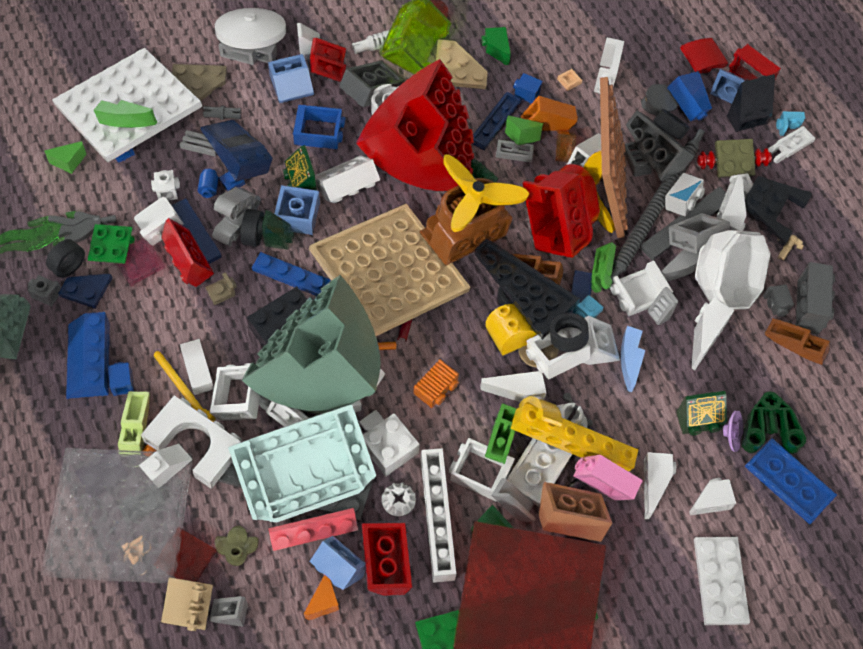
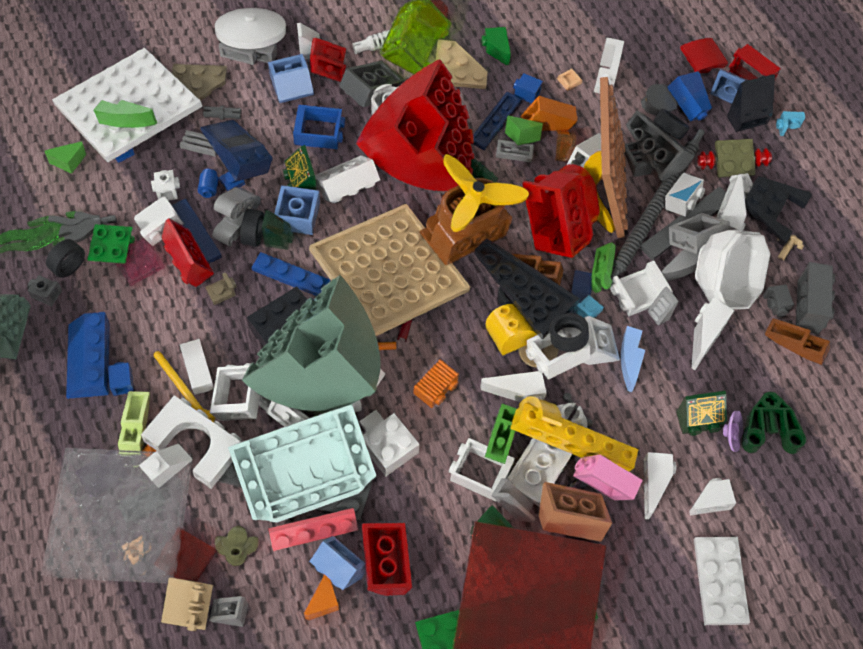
dark blue wing [58,274,113,309] -> none
white gear [382,482,416,516] -> none
white brick [421,448,456,583] -> none
blue tile [744,438,837,524] -> none
white hinge [768,126,815,163] -> none

